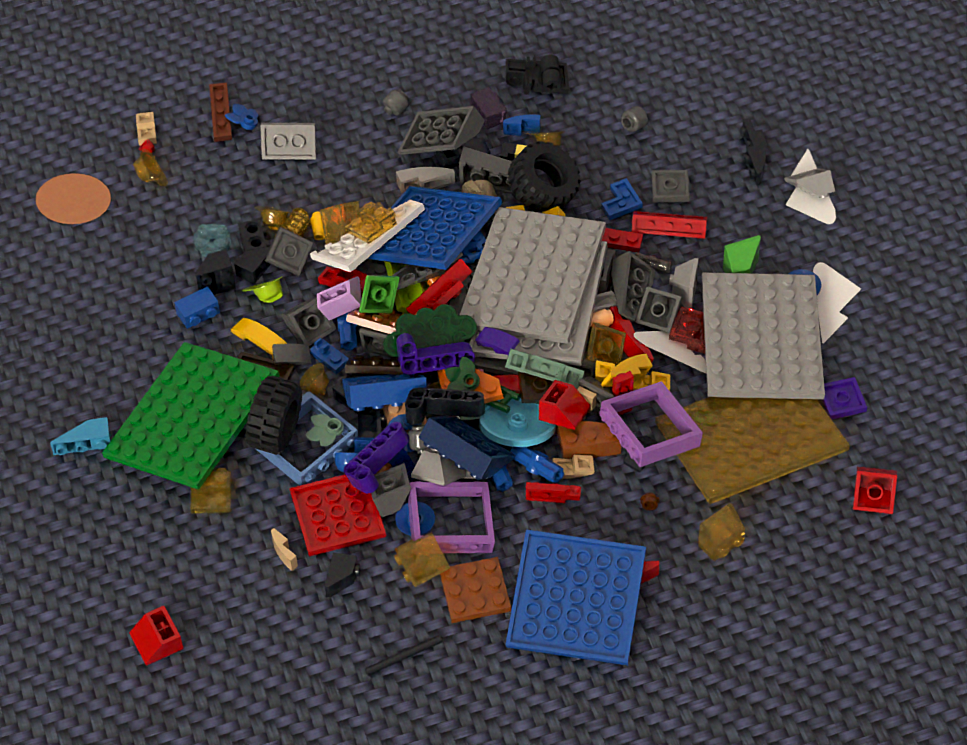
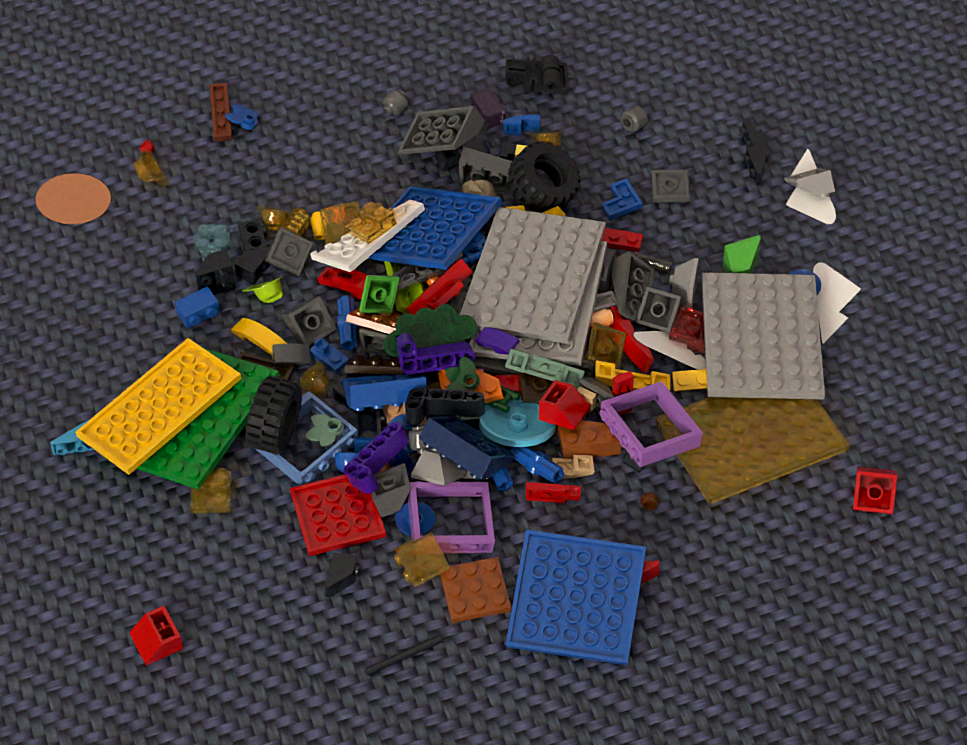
tan slope [136,112,157,146] -> none
light grey plate [261,123,316,160] -> none
tan slope [271,528,298,571] -> none
lavender slope [317,276,361,320] -> none
light grey slope [396,167,455,193] -> none
yellow slope [601,354,653,387] -> none
red fence [631,211,707,239] -> none
clear yellow slope [698,503,745,561] -> none
dark purple plate [821,377,867,420] -> none
none -> yellow plate [75,338,242,475]
none -> yellow plate [672,369,707,392]

